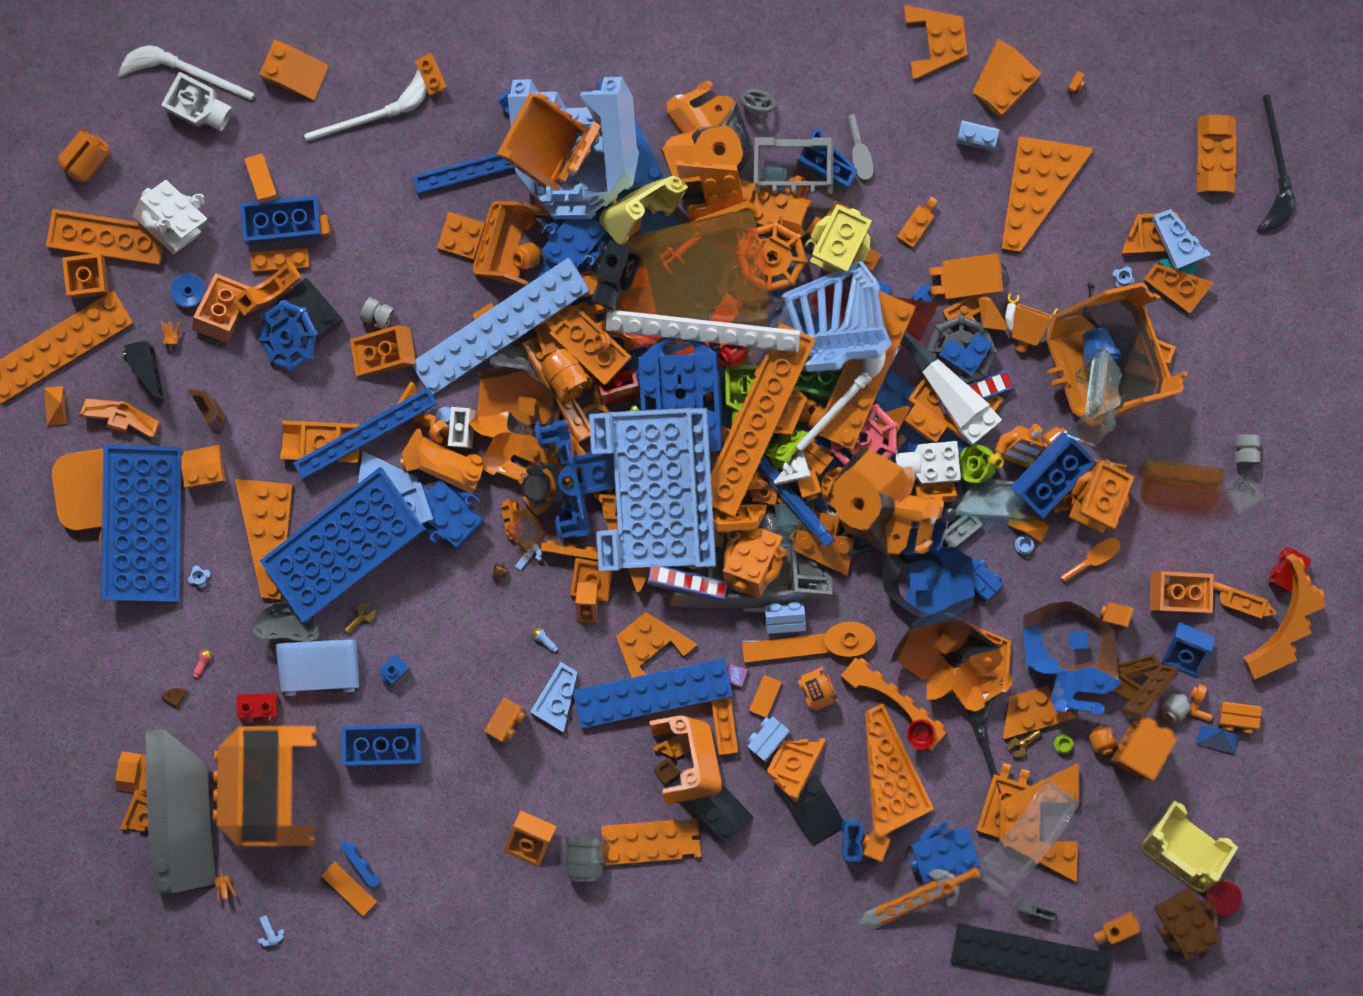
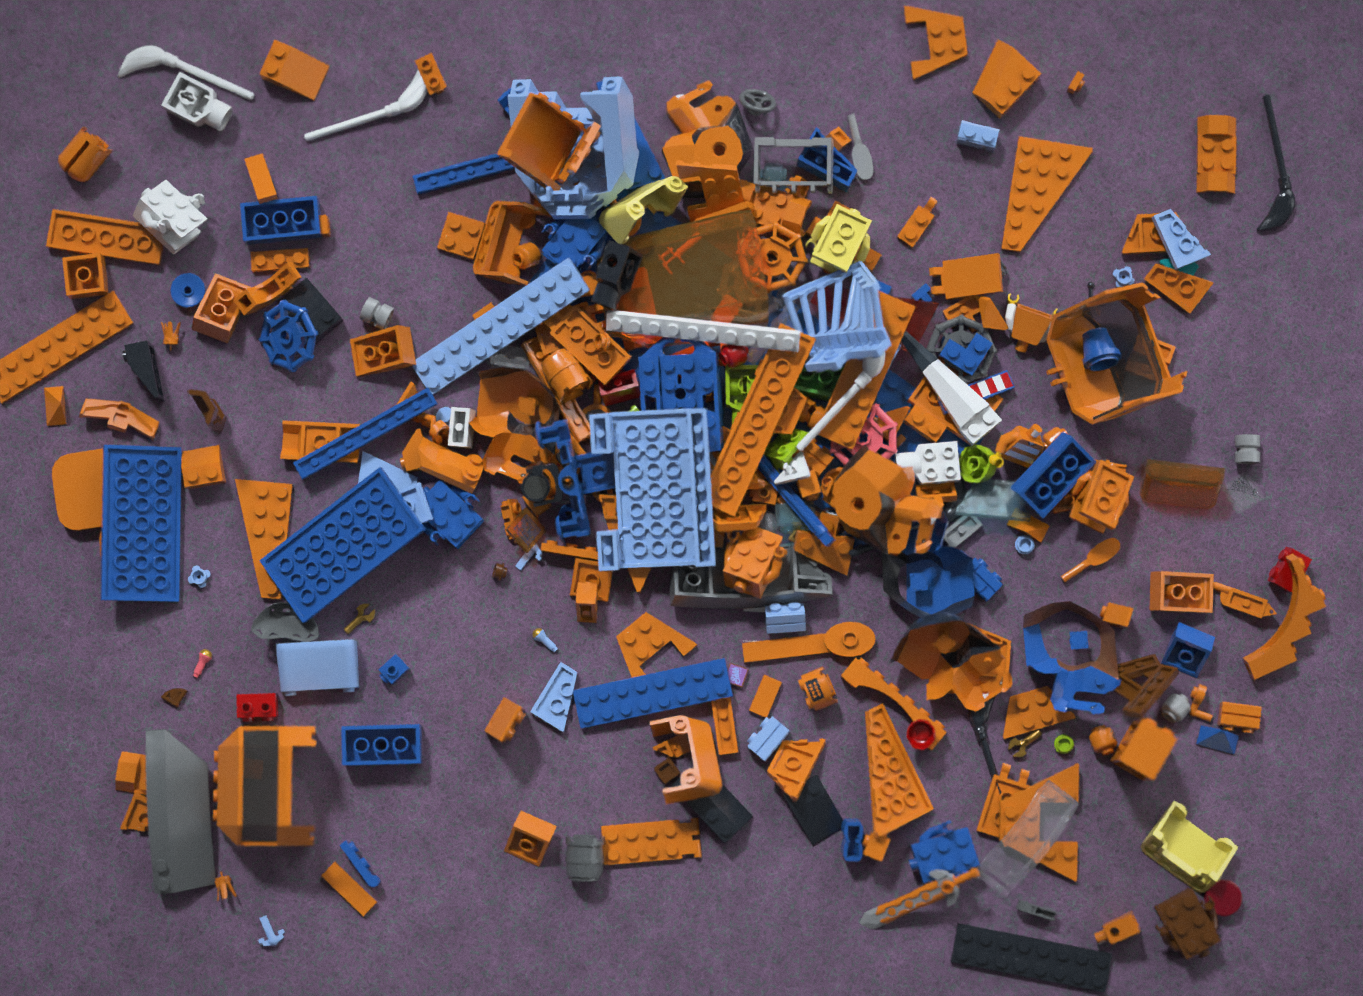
tile [647,564,727,602] -> none
clear light blue windscreen [1067,348,1122,446] -> none
none -> orange plate [825,127,852,151]

